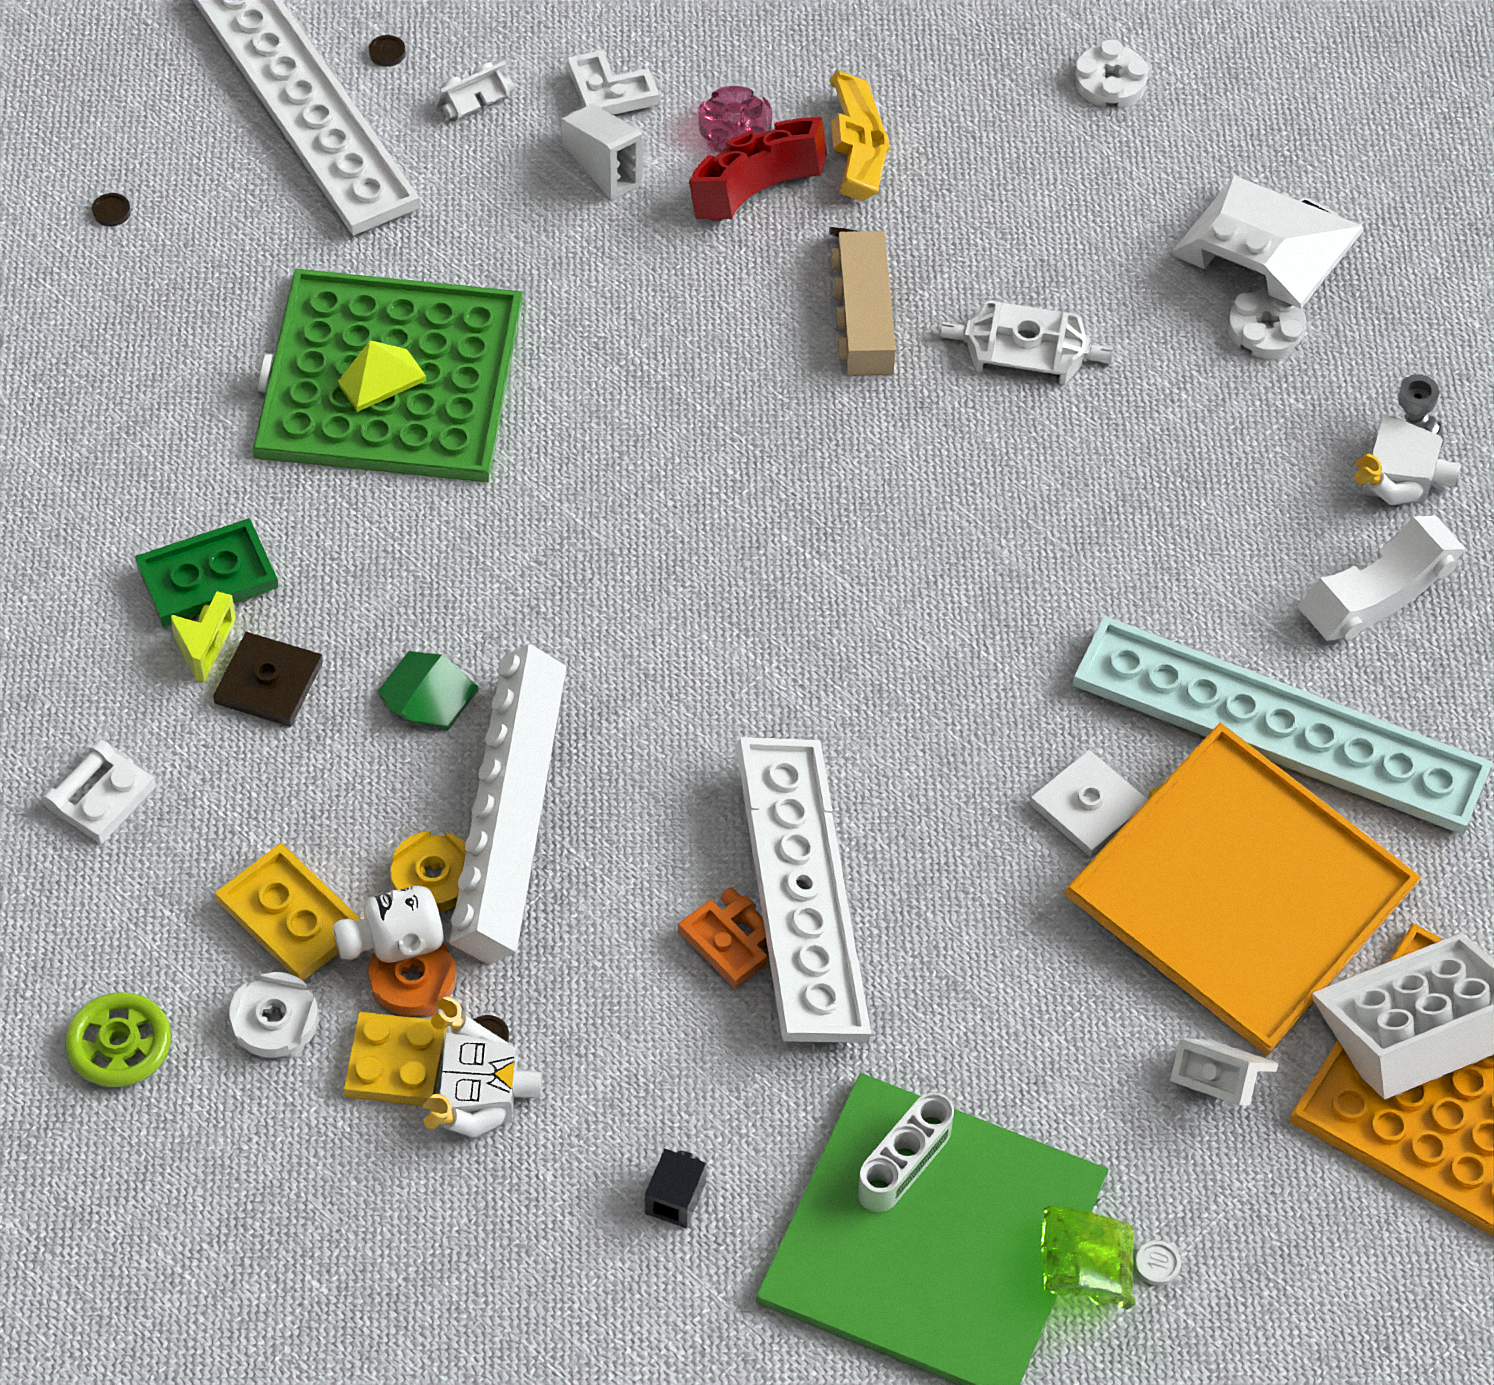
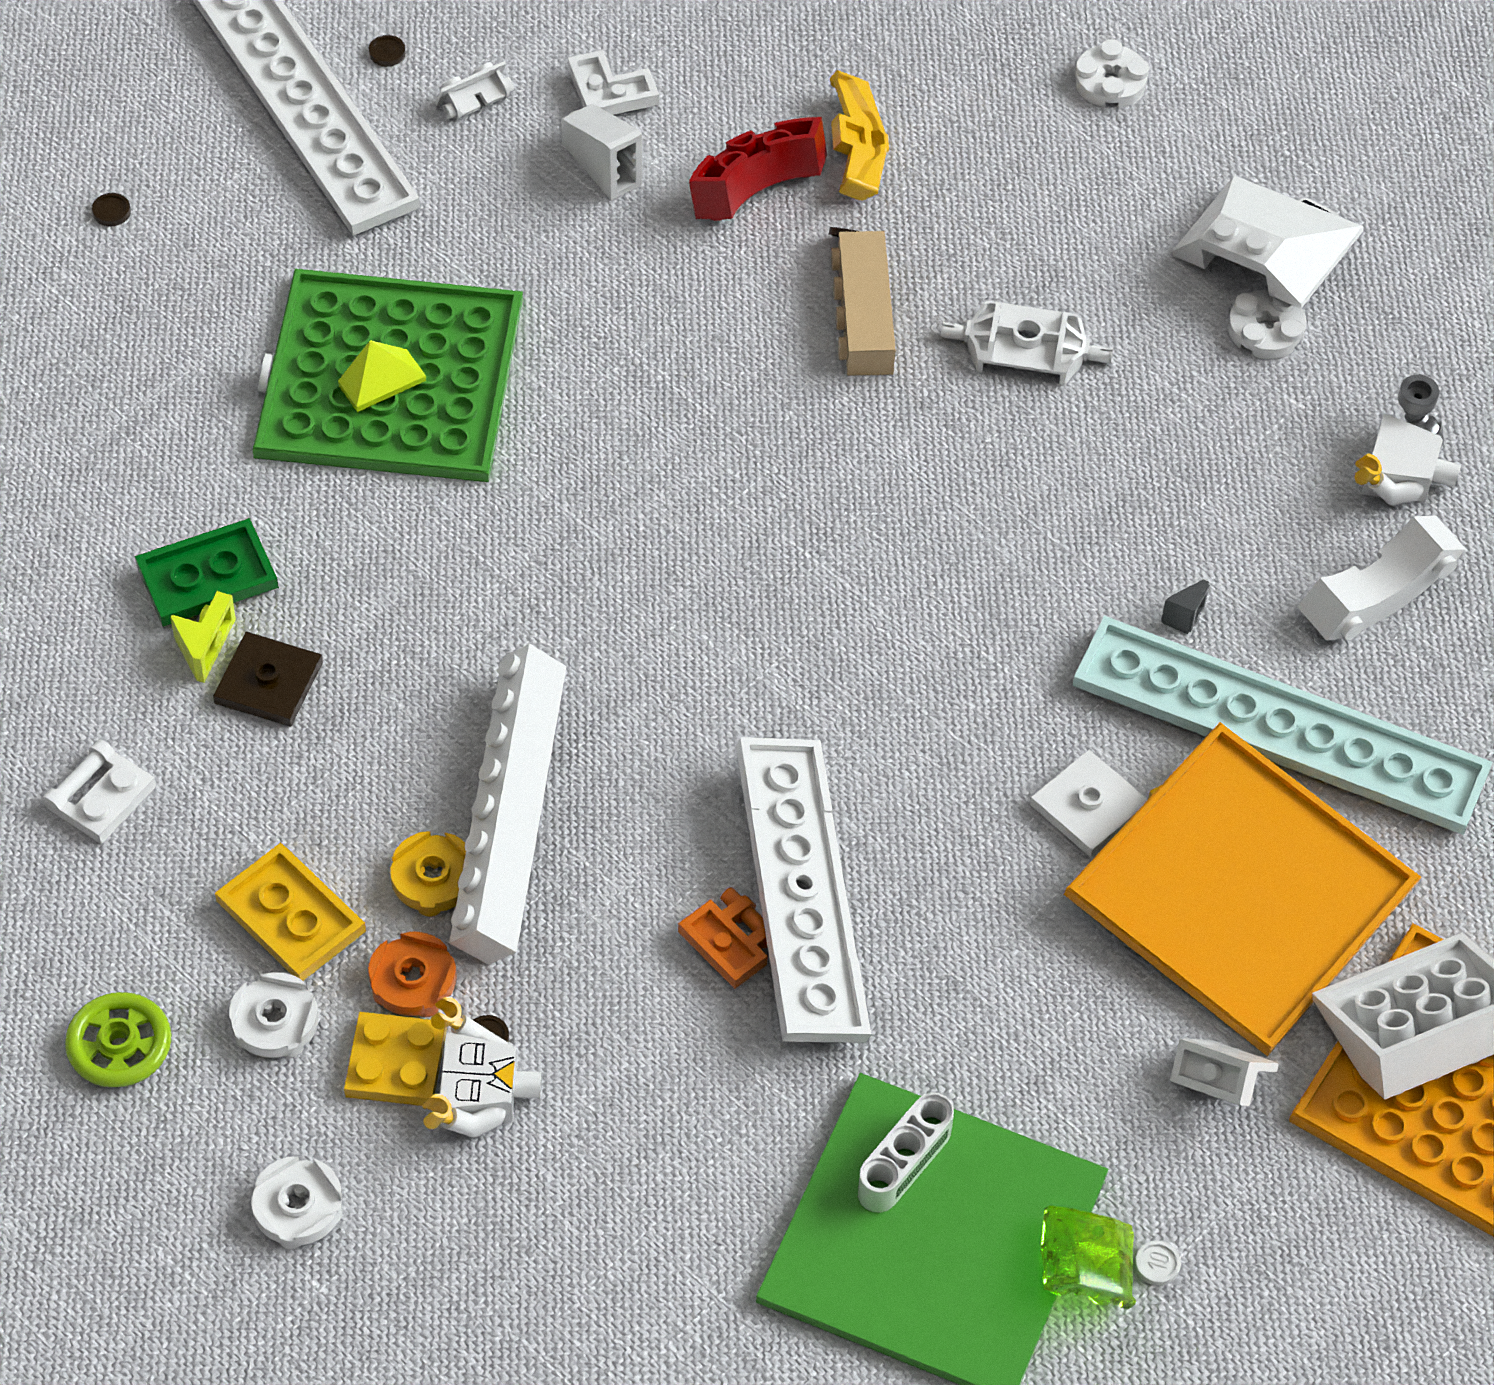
white piece [332,886,443,963] -> none
green slope [378,651,478,731] -> none
black brick [645,1148,707,1229] -> none
clear pink plate [698,86,773,152] -> none
none -> white plate [251,1156,343,1249]
none -> dark grey slope [1161,579,1210,634]

